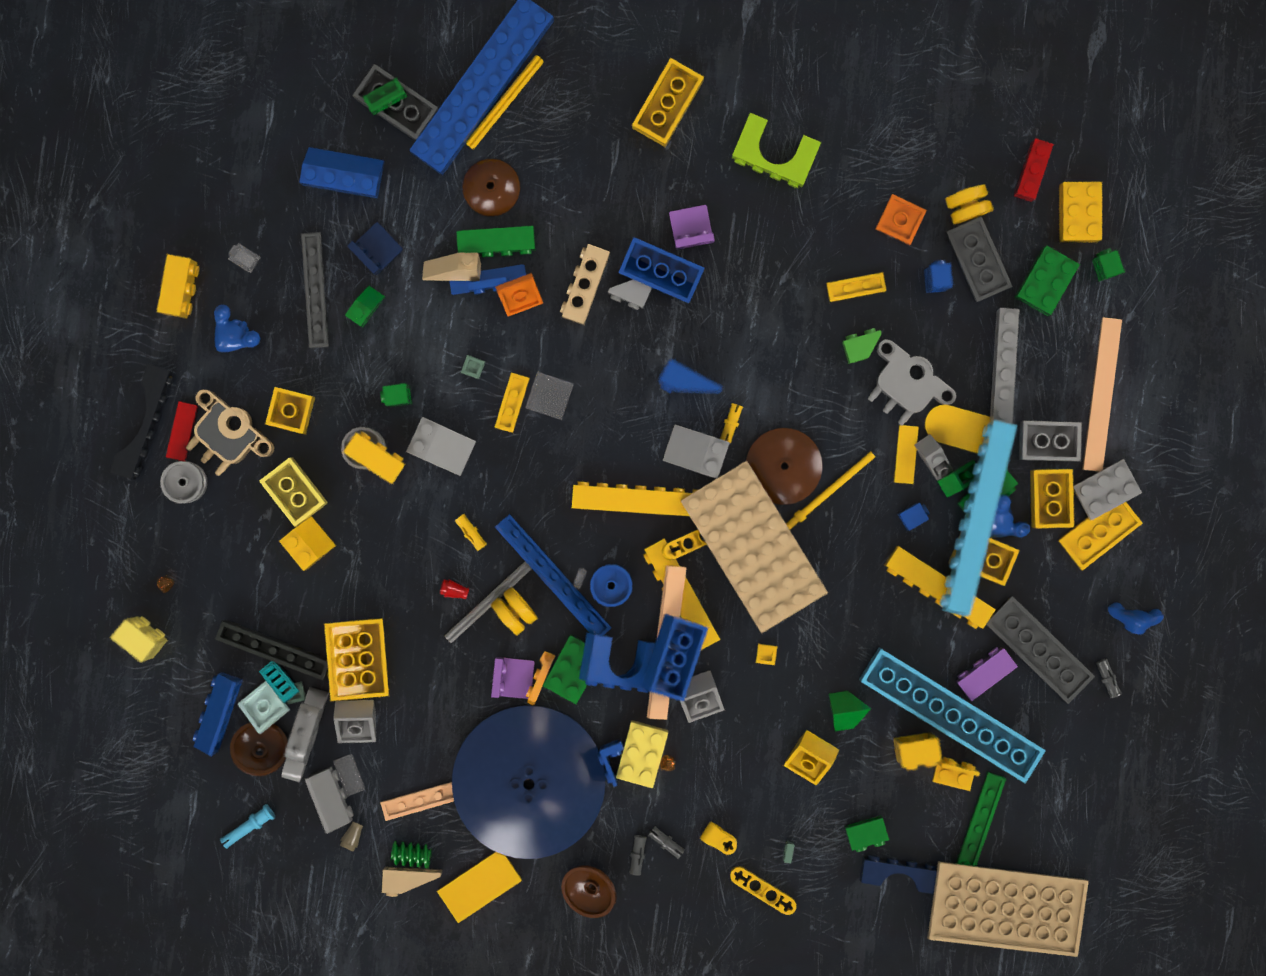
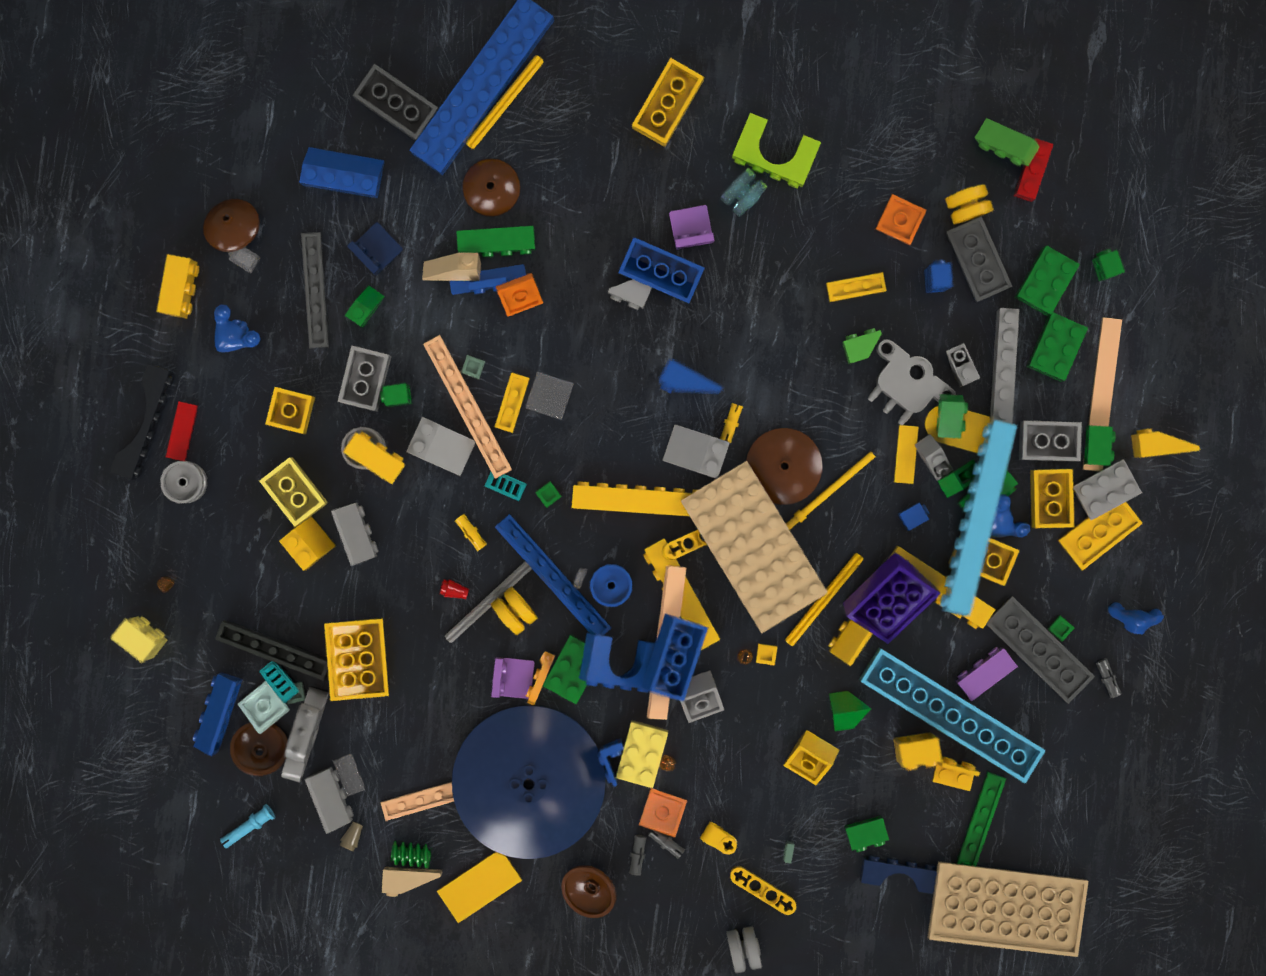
tan piece [186,390,274,476] -> none
light grey slope [334,700,376,743] -> none
green hinge [363,78,407,116] -> none
tan brick [560,244,610,325] -> none
yellow brick [1059,182,1102,242] -> none
none -> reddish brown dish [203,199,260,252]
none -> light grey slope [331,503,379,566]
none -> light grey brick [338,346,391,412]
none -> light nougat tile [423,335,512,479]
none -> teal slope [485,472,527,501]
none -> green tile [535,481,562,508]
none -> orange tile [639,788,687,838]
none -> clear light blue wheel [720,168,768,217]
none -> light grey wheel [726,926,762,974]
none -> clear orange hinge [737,649,753,665]
none -> yellow axle [785,553,863,646]
none -> yellow slope [828,619,872,666]
none -> dark purple slope [843,552,941,644]
none -> green brick [936,394,968,438]
none -> light grey slope [946,343,980,387]
none -> bright green brick [975,118,1040,167]
none -> green brick [1026,313,1088,382]
none -> green tile [1047,615,1074,642]
none -> green brick [1084,426,1115,466]
none -> yellow slope [1131,429,1200,458]

